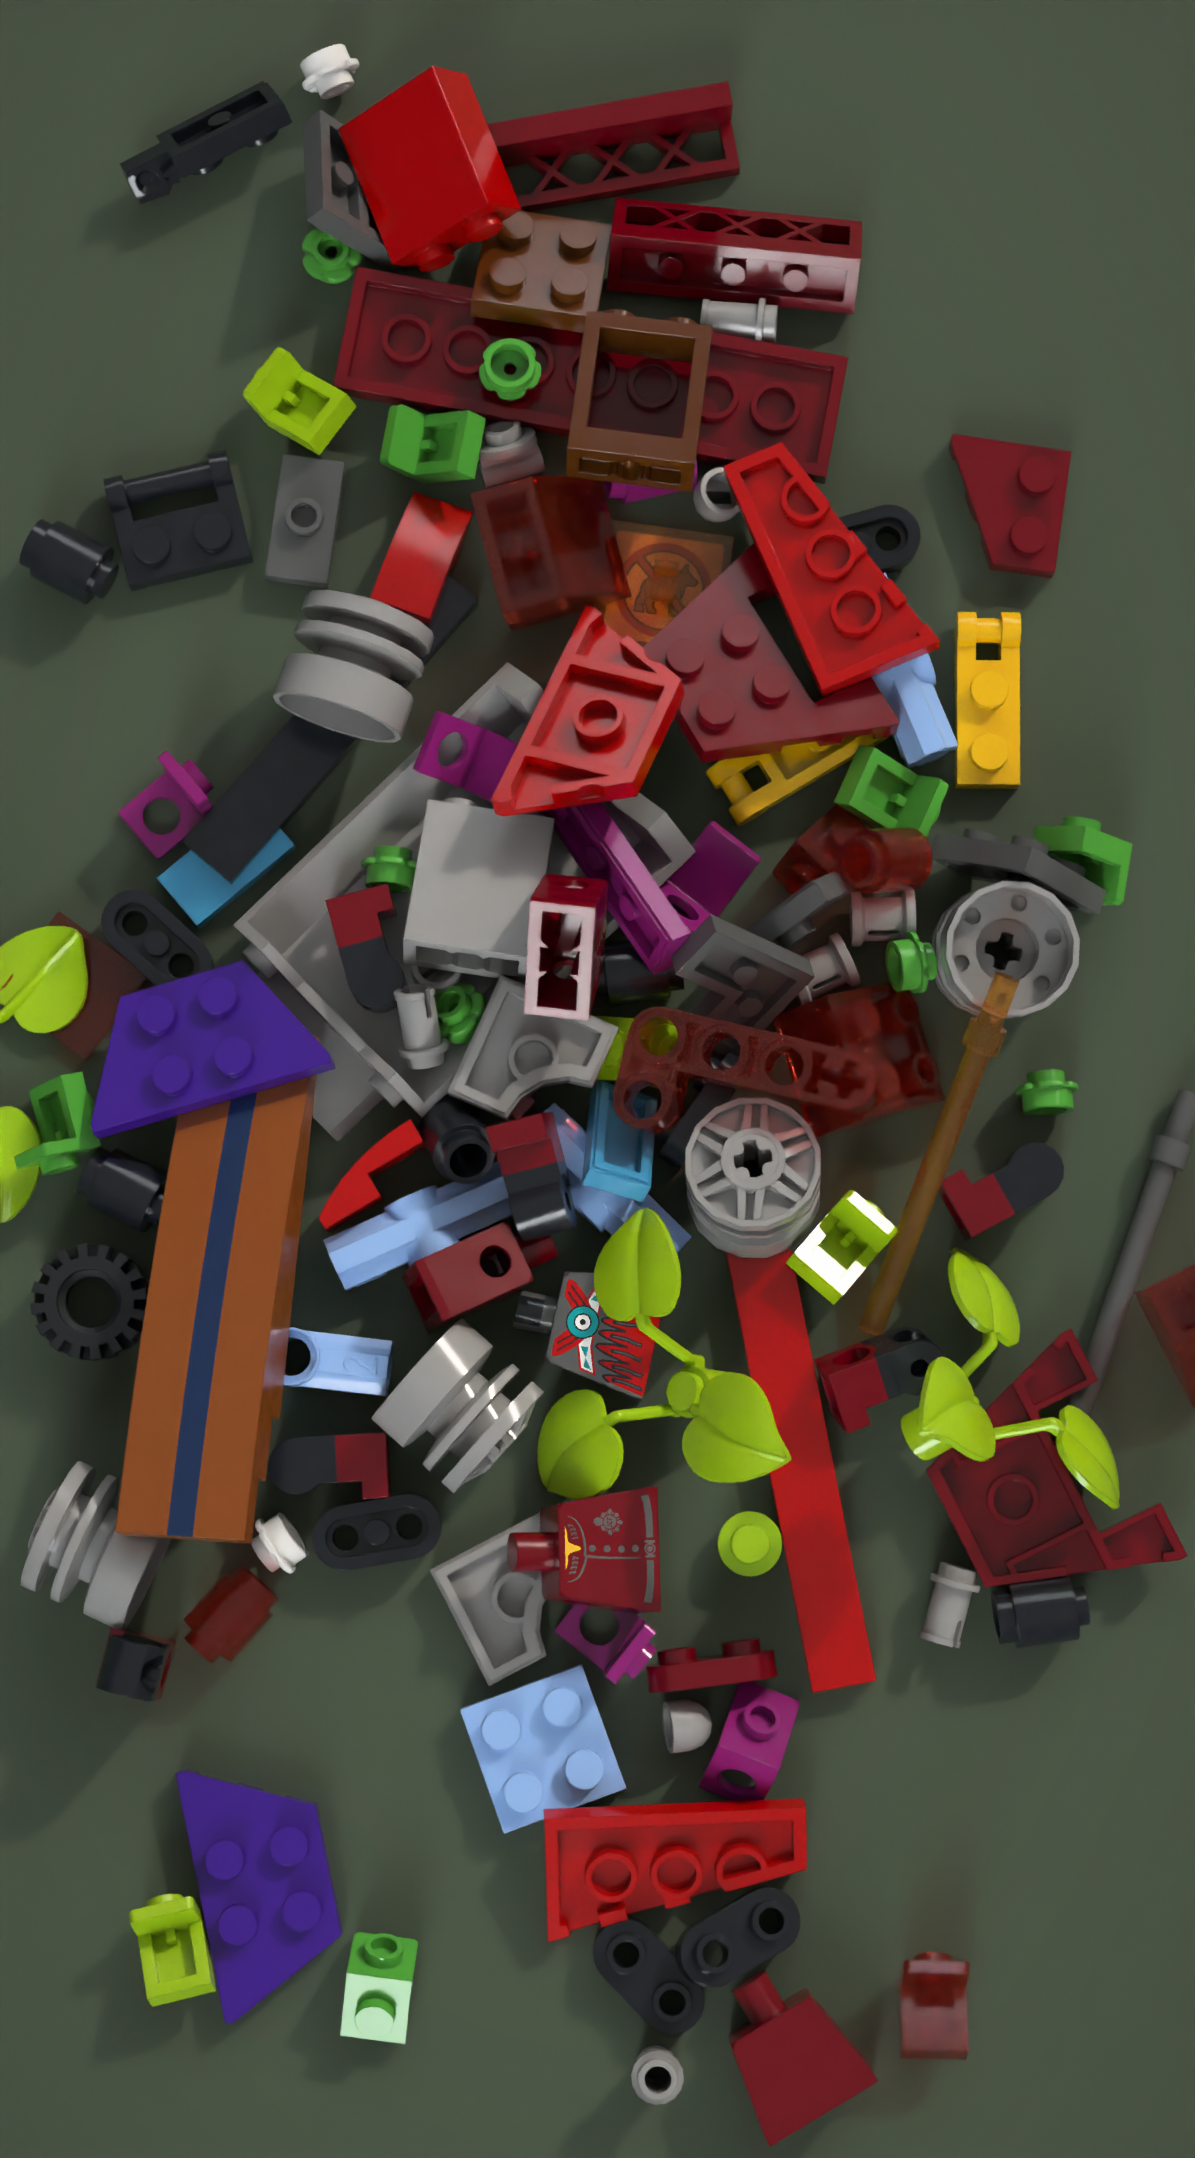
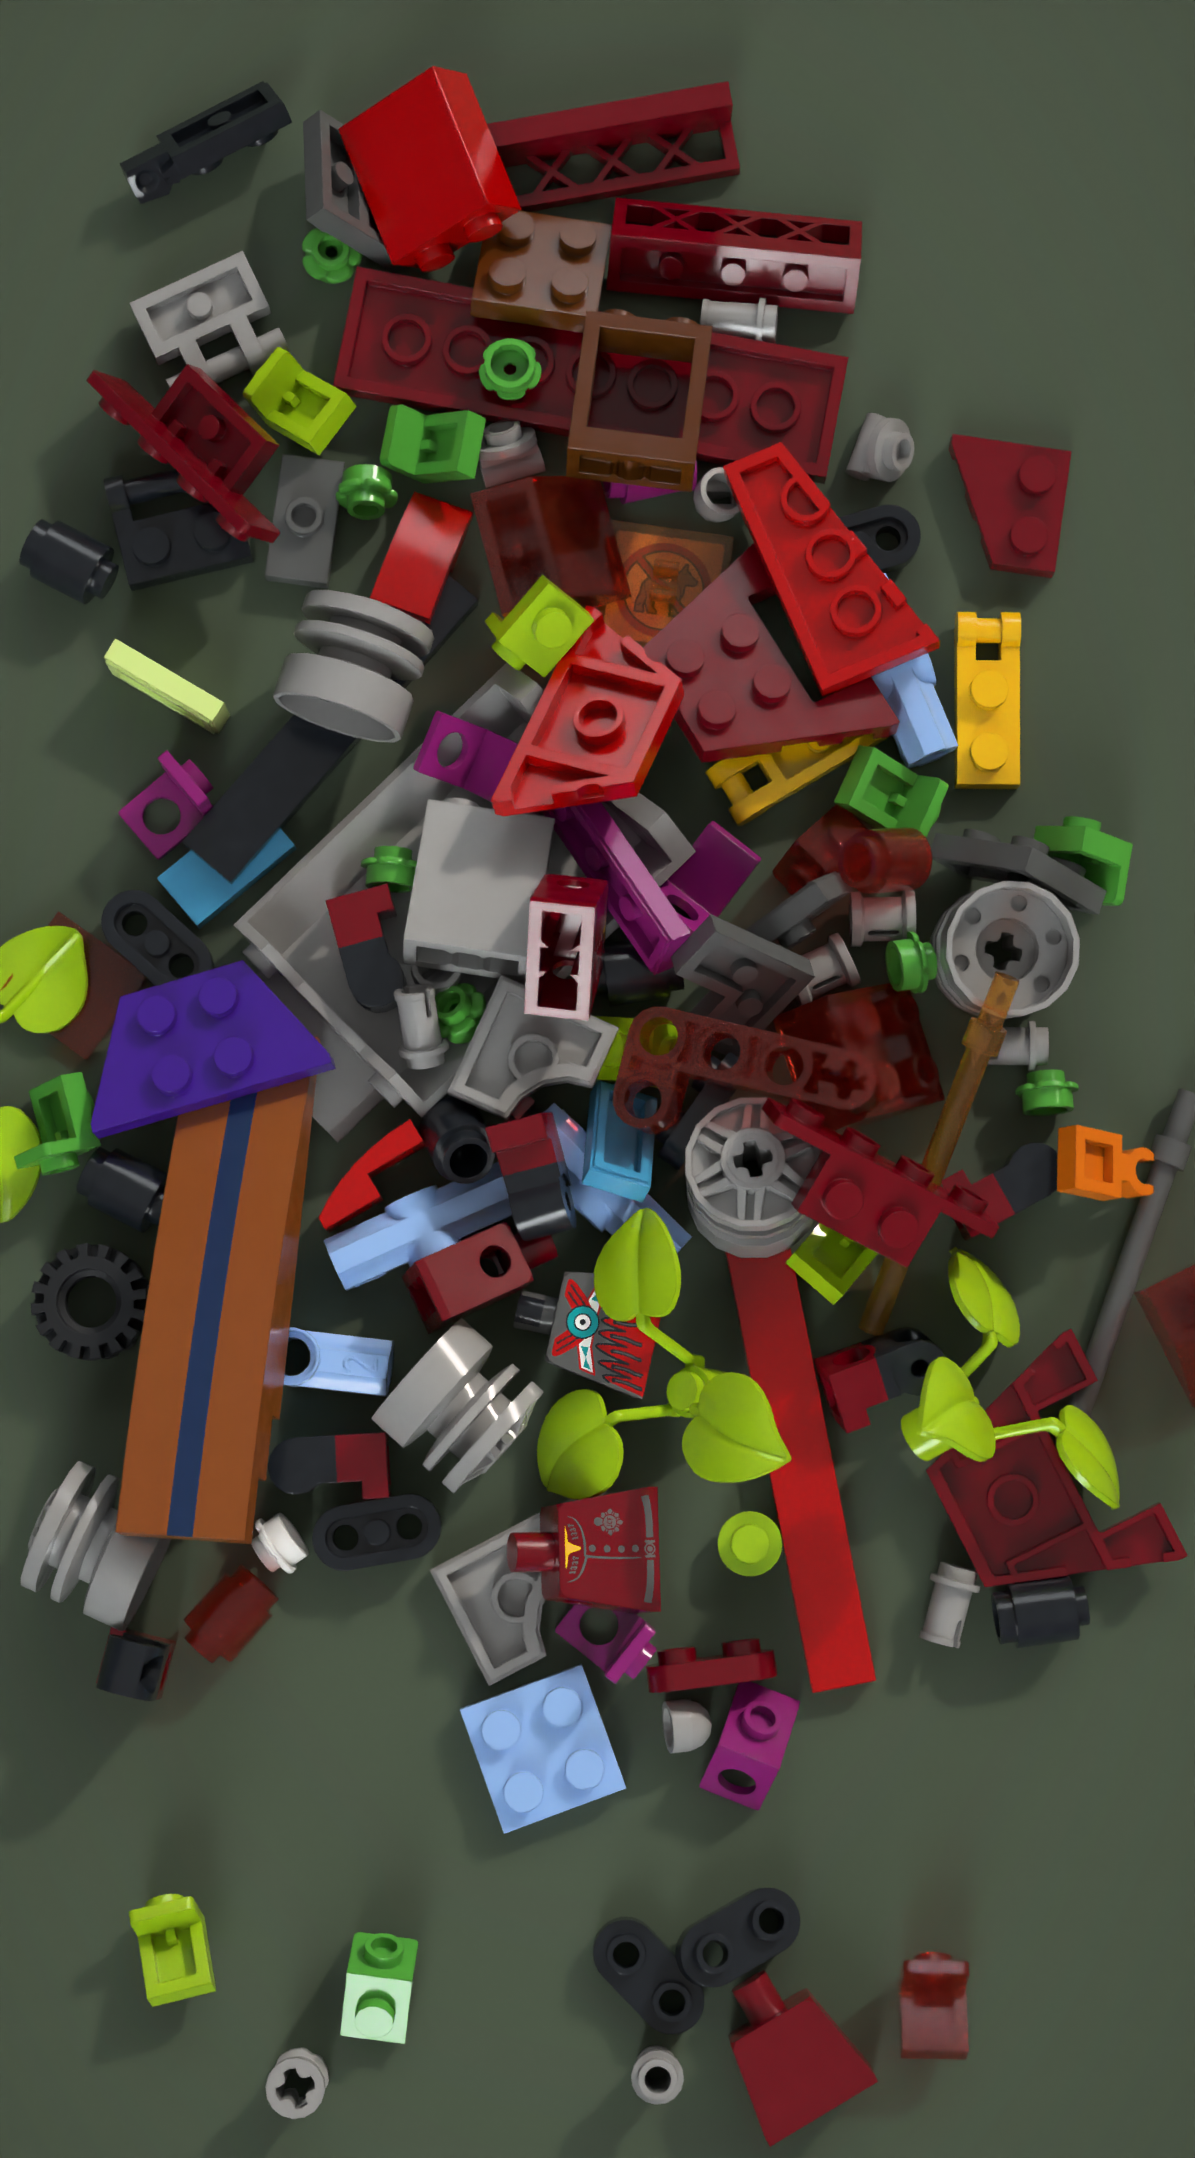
dark purple wing [176,1769,343,2024] -> none
white plate [300,44,360,99] -> none
red wing [543,1798,807,1942] -> none
none -> dark red bracket [86,364,281,543]
none -> yellowish green tile [104,638,230,734]
none -> light grey plate [129,251,289,388]
none -> light grey bush [265,2047,329,2119]
none -> bright green plate [336,464,398,520]
none -> lime bracket [485,574,595,678]
none -> dark red bracket [761,1097,1000,1268]
none -> light grey plate [845,413,914,482]
none -> light grey pin [969,1021,1049,1071]
none -> orange plate [1057,1125,1154,1201]

